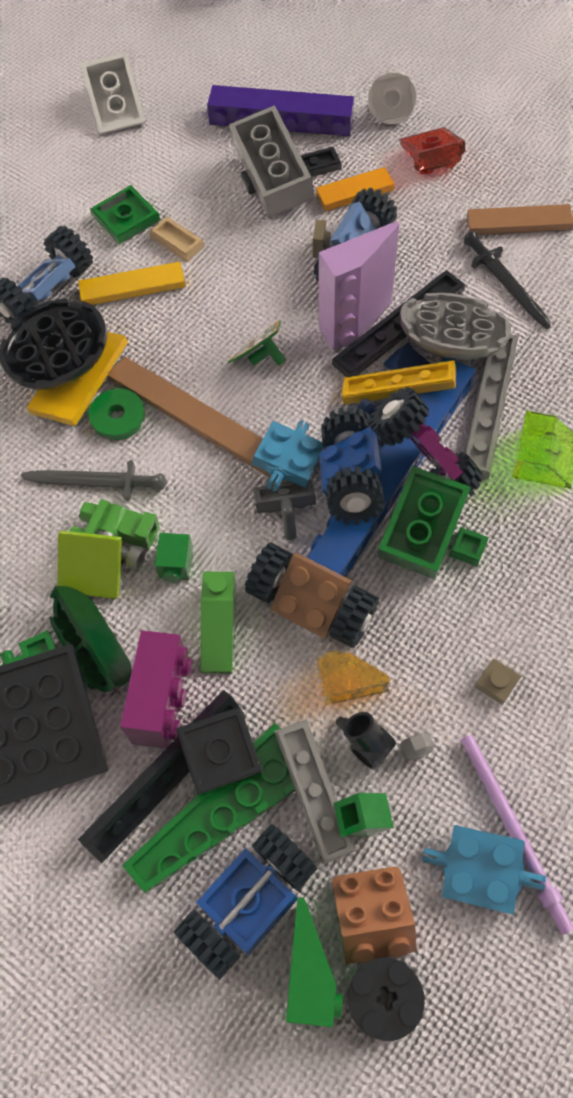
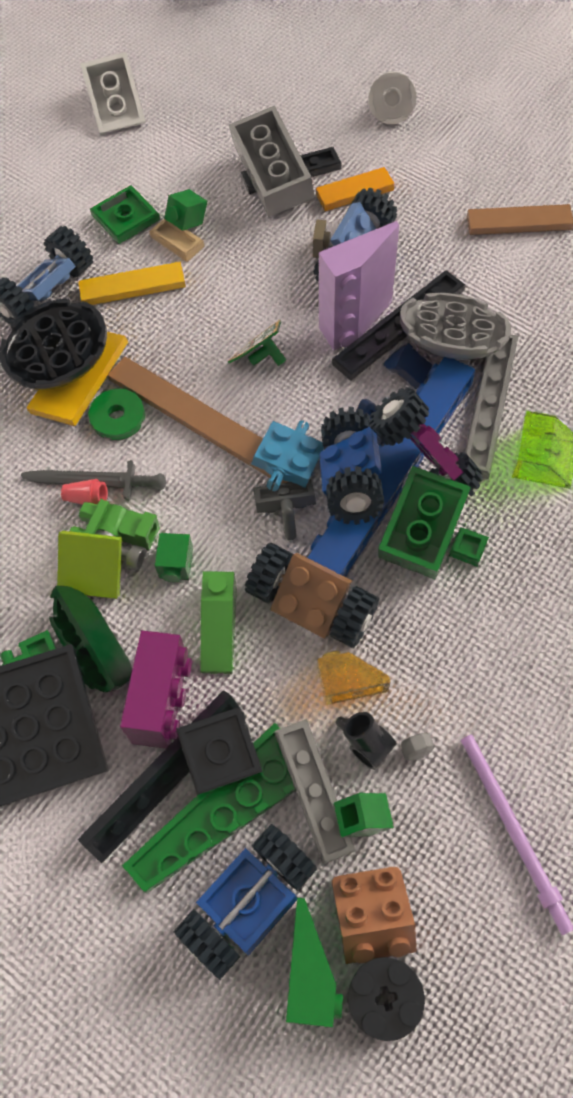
dark purple brick [207,85,354,137] -> none
yellow tile [341,360,456,405] -> none
clear red slope [399,127,466,174] -> none
dark azure plate [423,825,546,915] -> none
black sword [464,231,551,329] -> none
dark tan plate [475,658,521,705] -> none
none -> coral cone [61,479,108,505]
none -> green brick [164,189,208,231]

